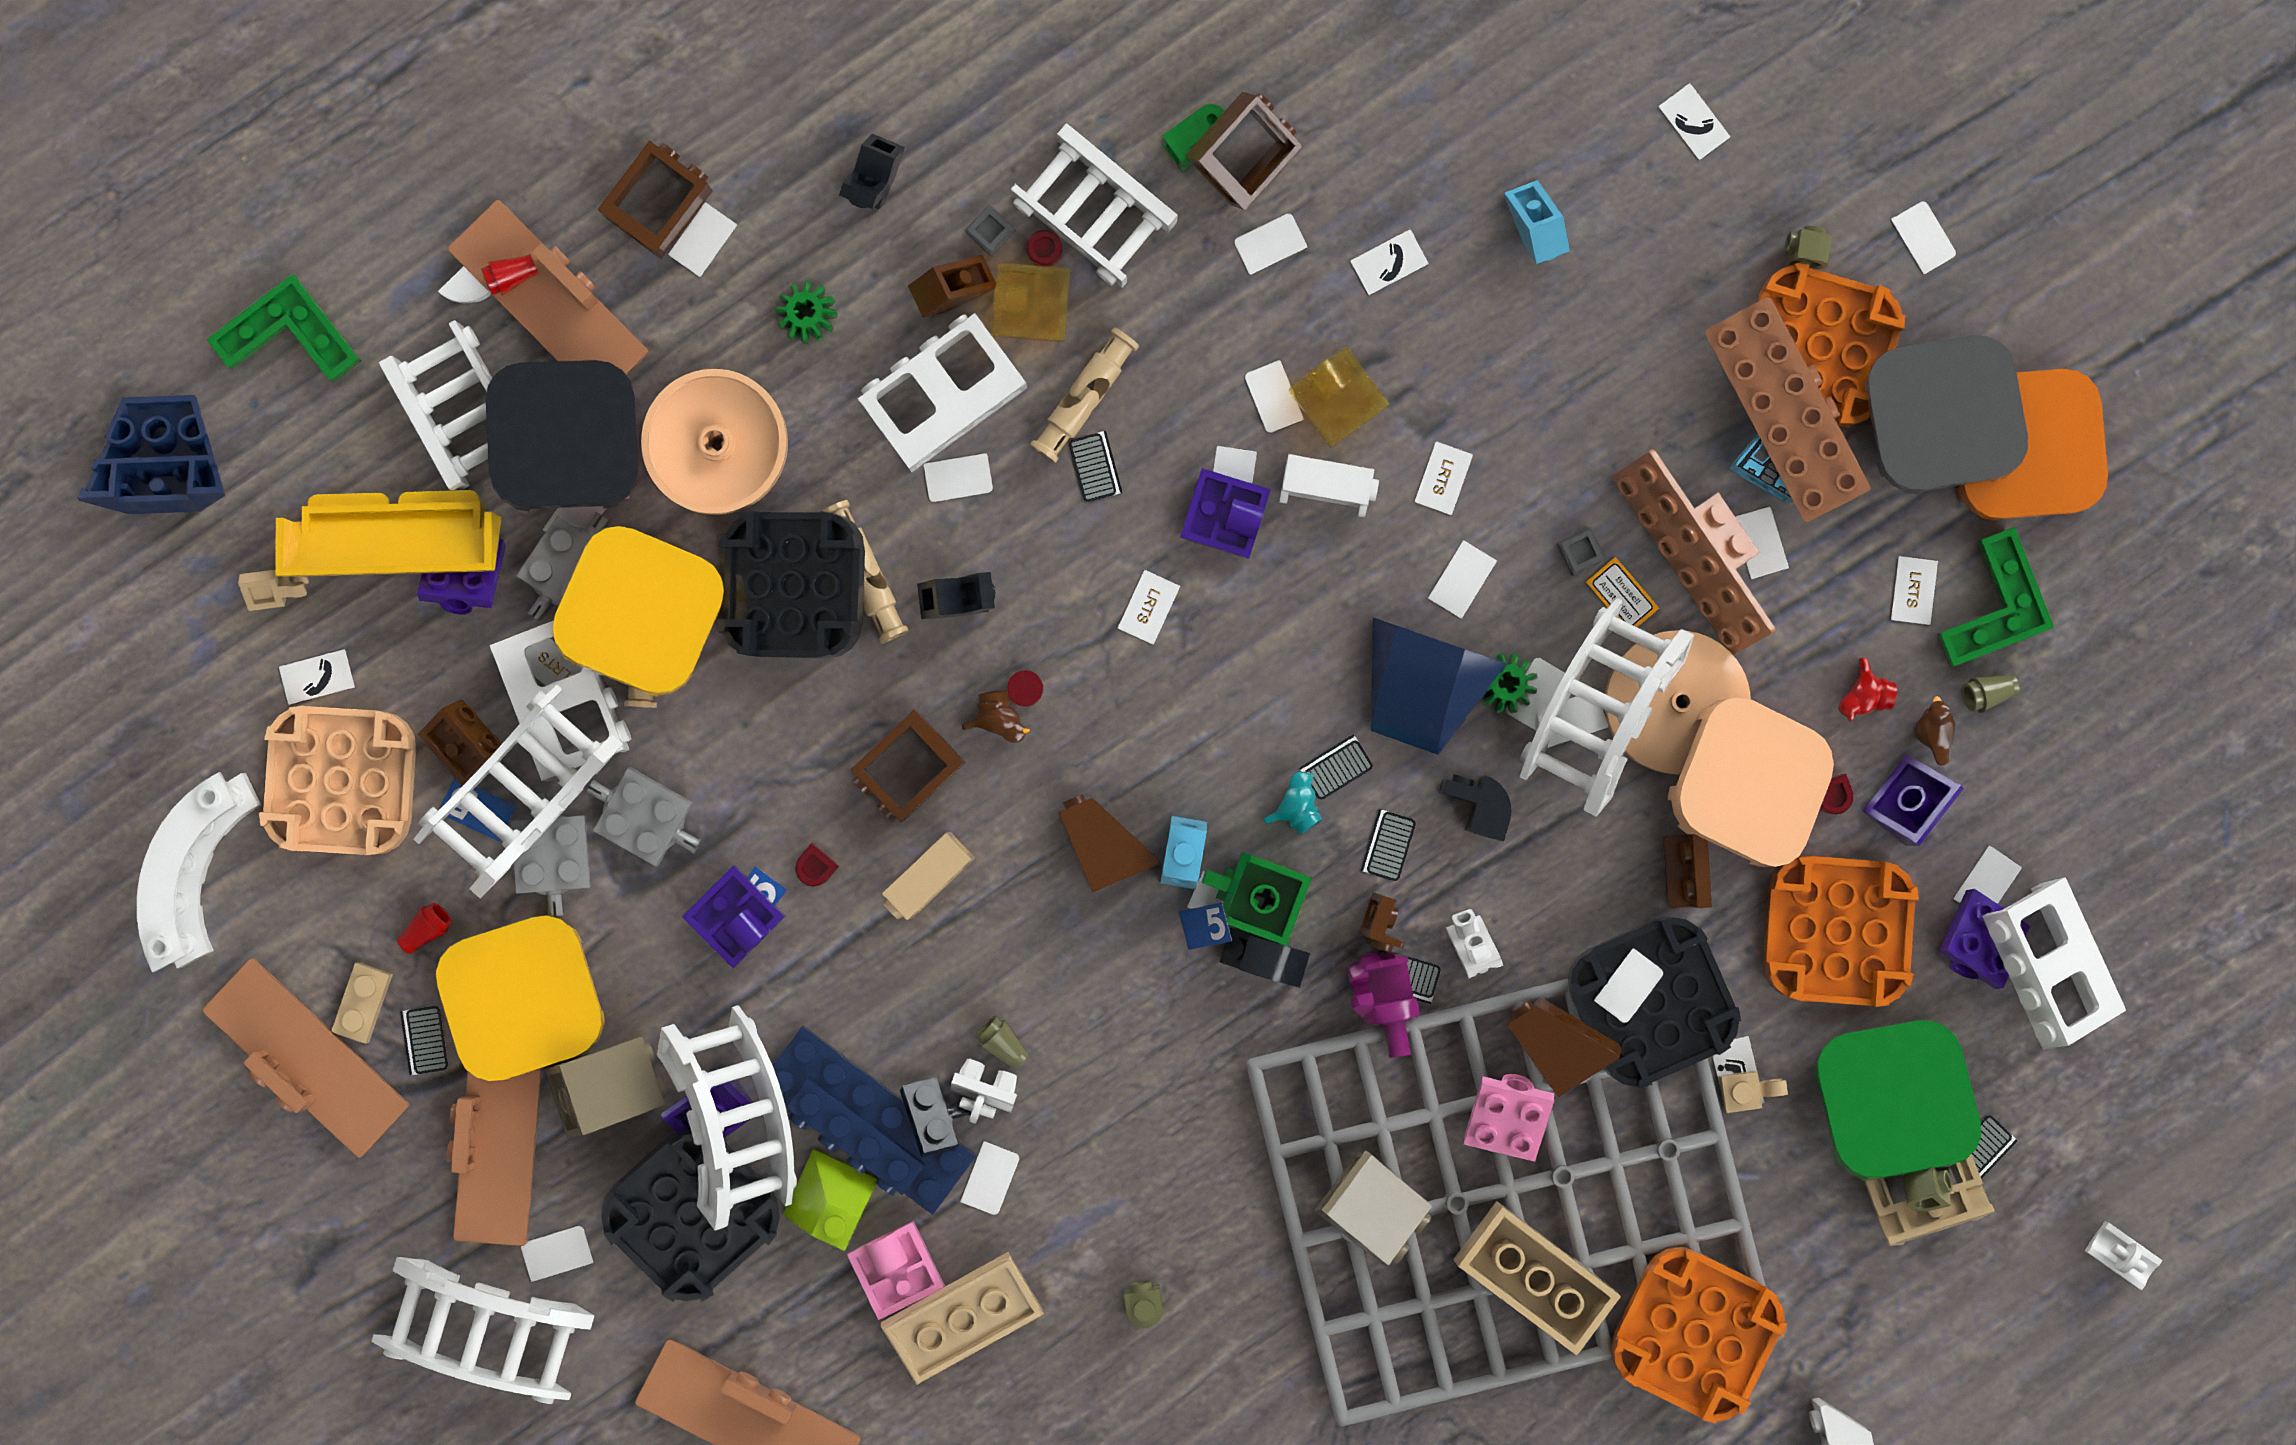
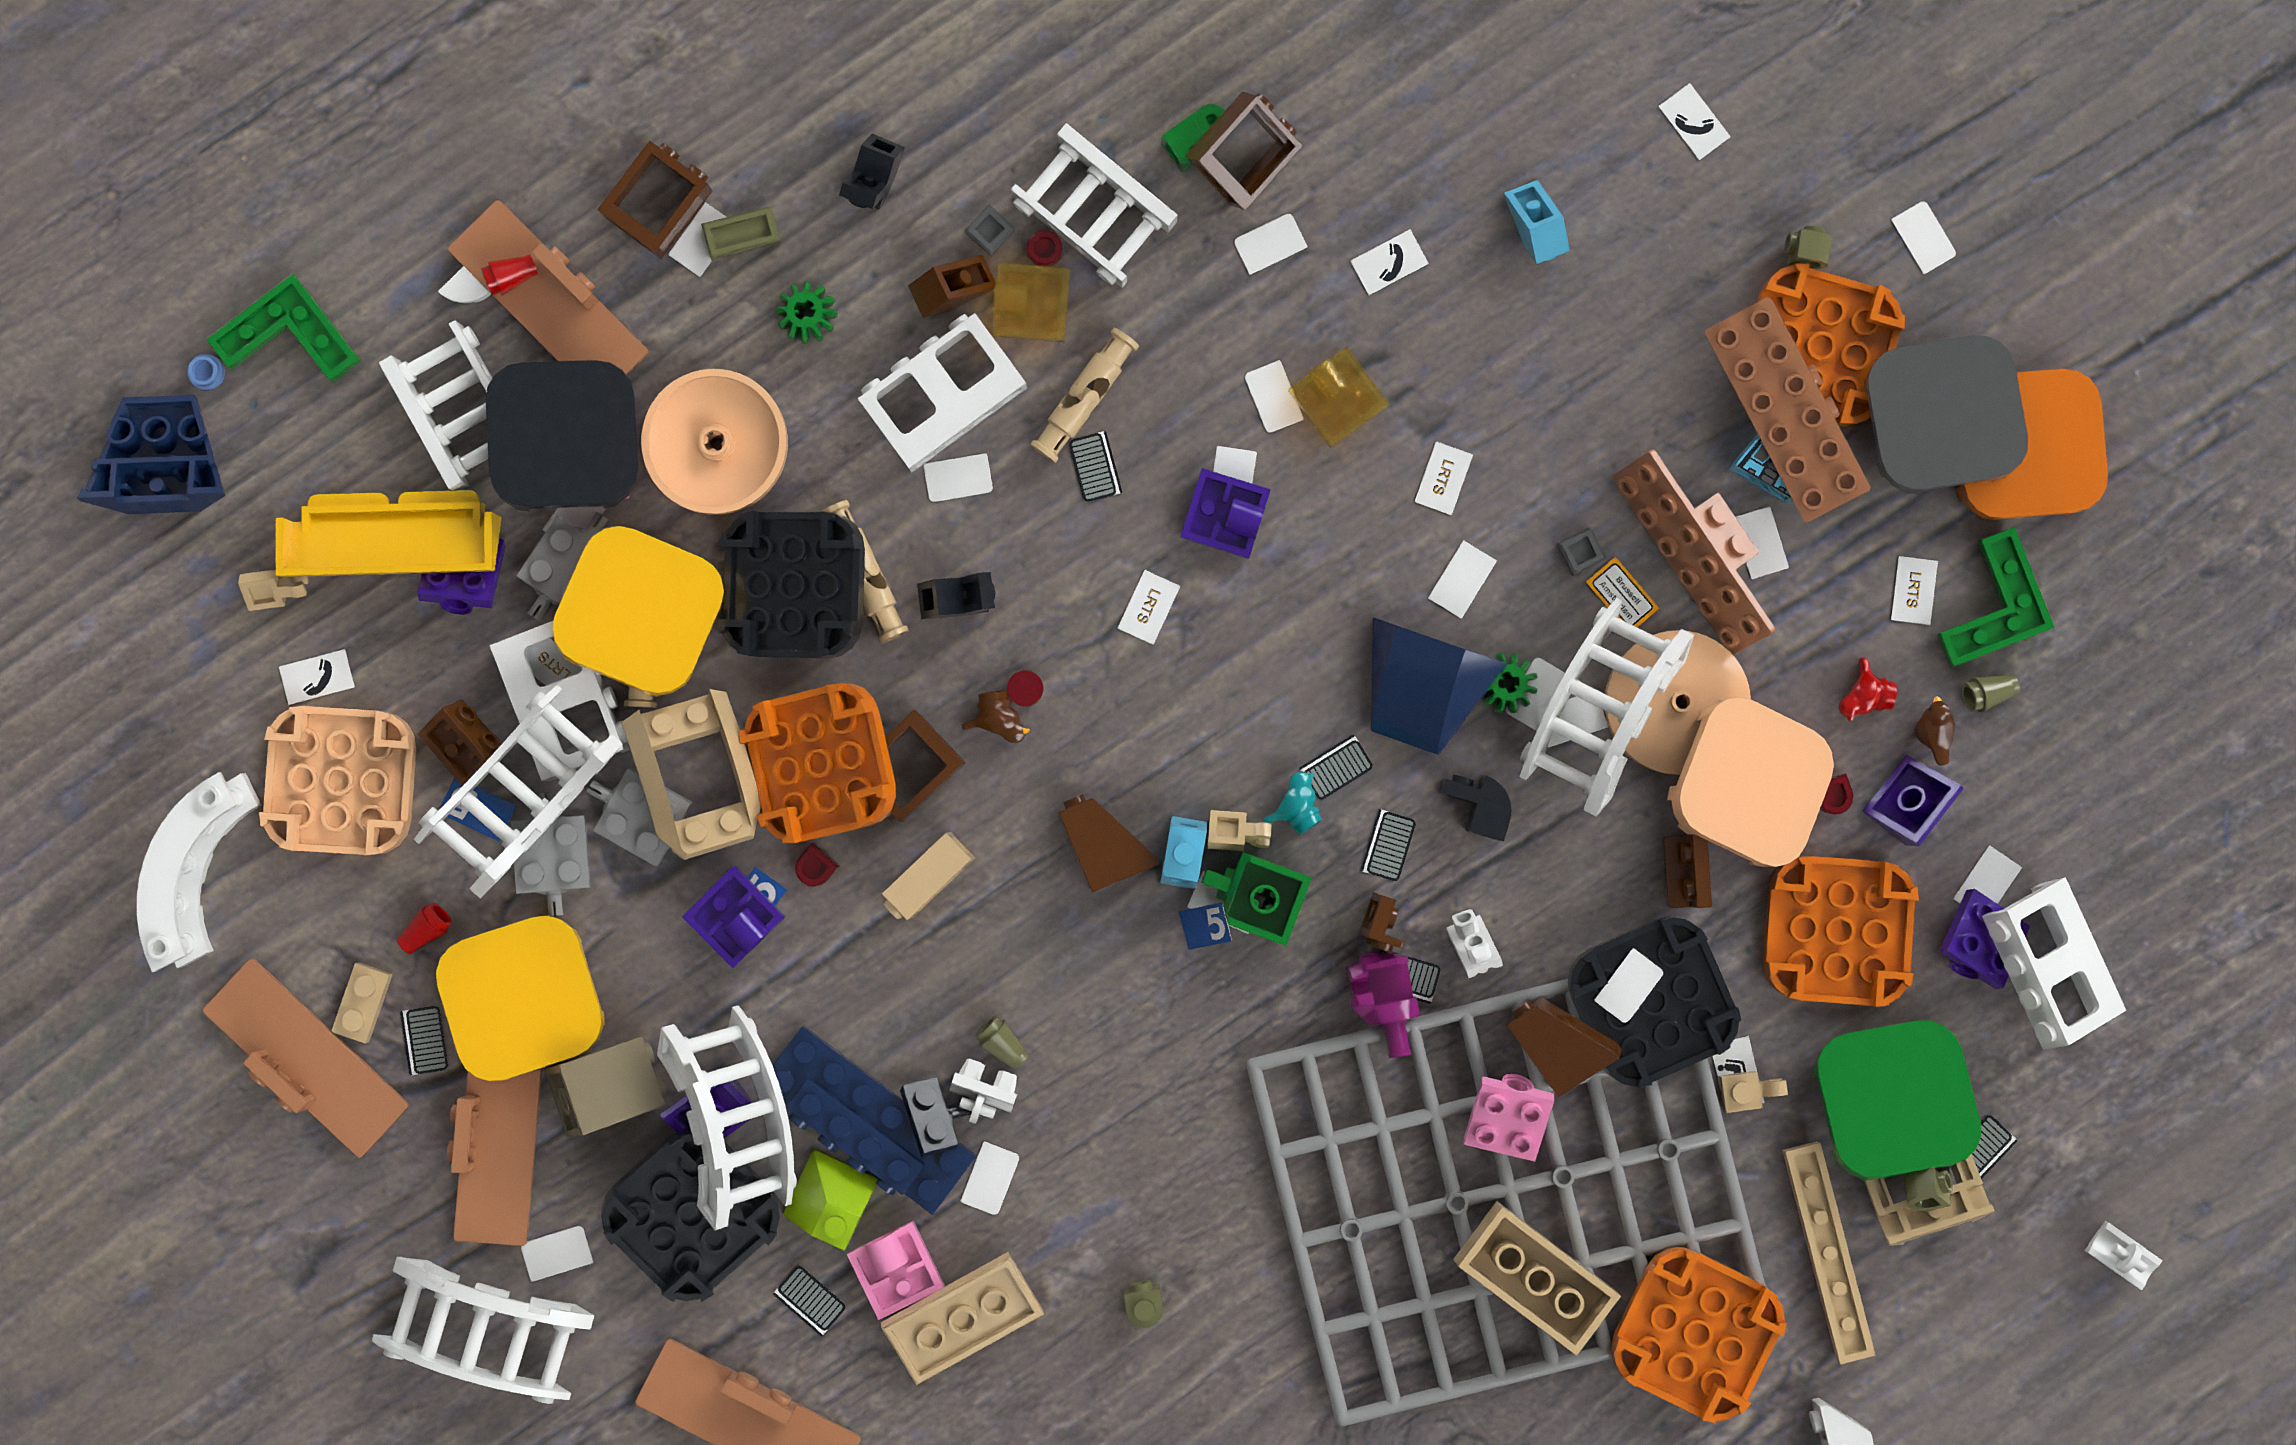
black brick [1220,928,1310,988] -> none
white brick [1280,454,1379,518] -> none
slope [1314,1150,1432,1266] -> none
none -> medium blue plate [187,354,225,390]
none -> tan wedge [621,689,761,860]
none -> olive tile [701,206,781,260]
none -> orange tile [739,683,896,843]
none -> sticker [773,1266,845,1336]
none -> tan plate [1208,810,1271,852]
none -> tan plate [1782,1141,1876,1365]

